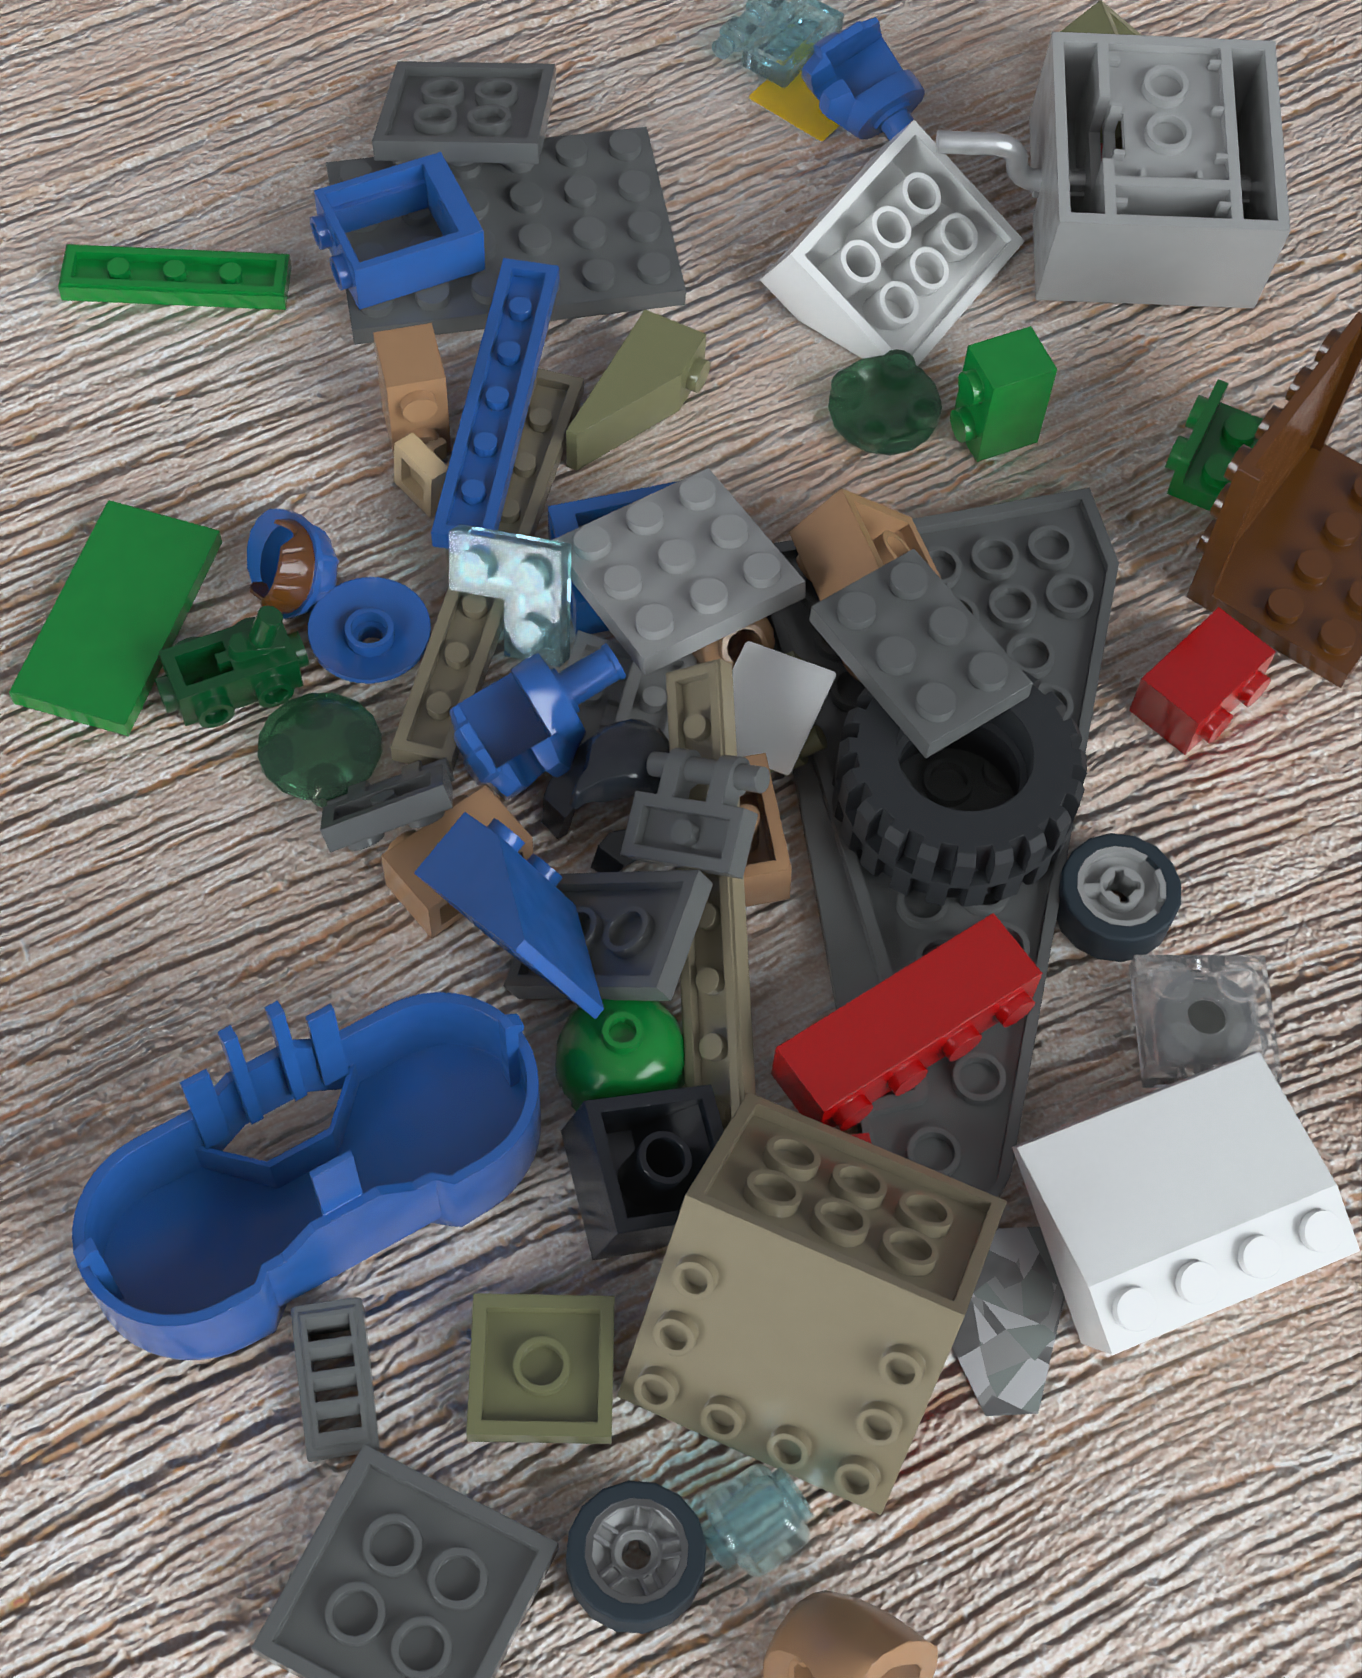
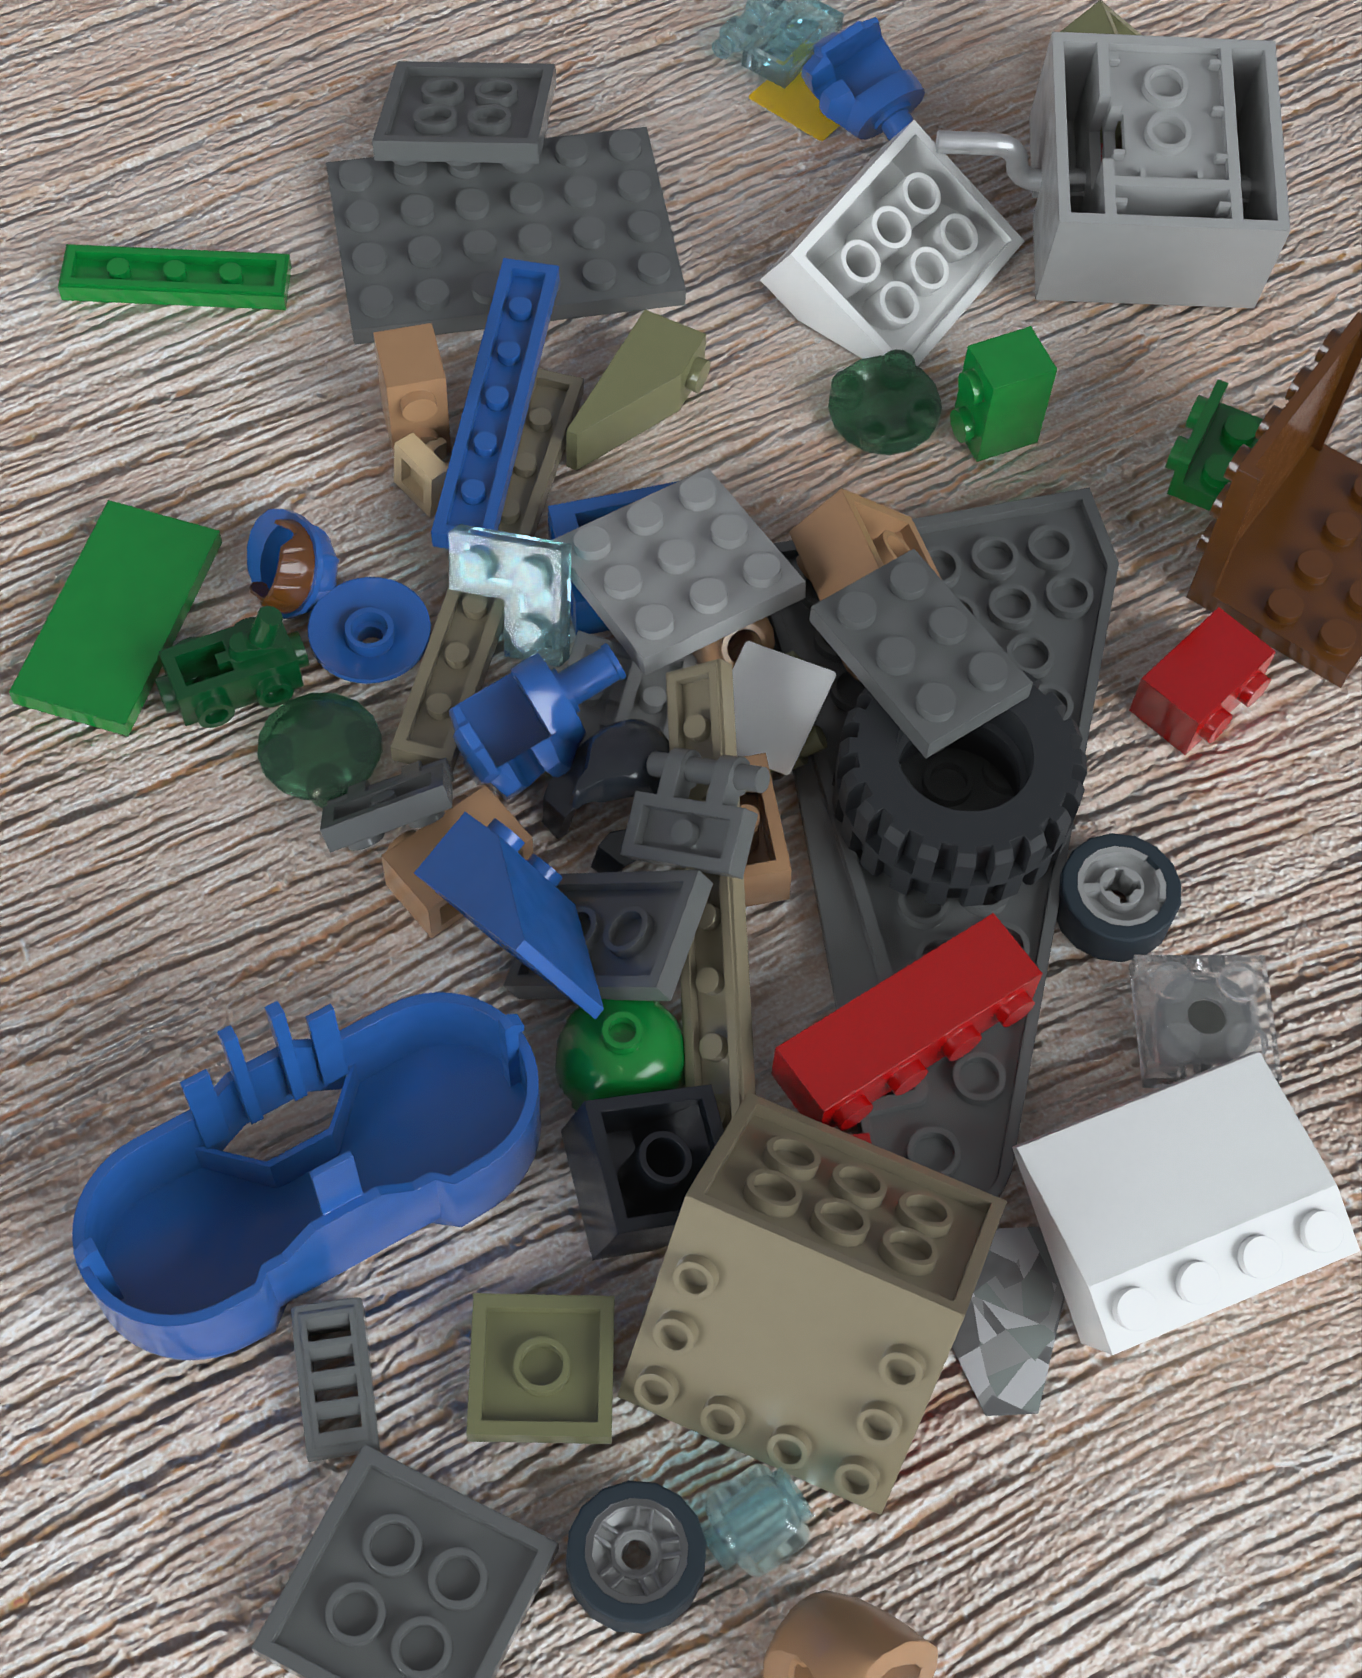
blue window [310,152,486,310] -> none

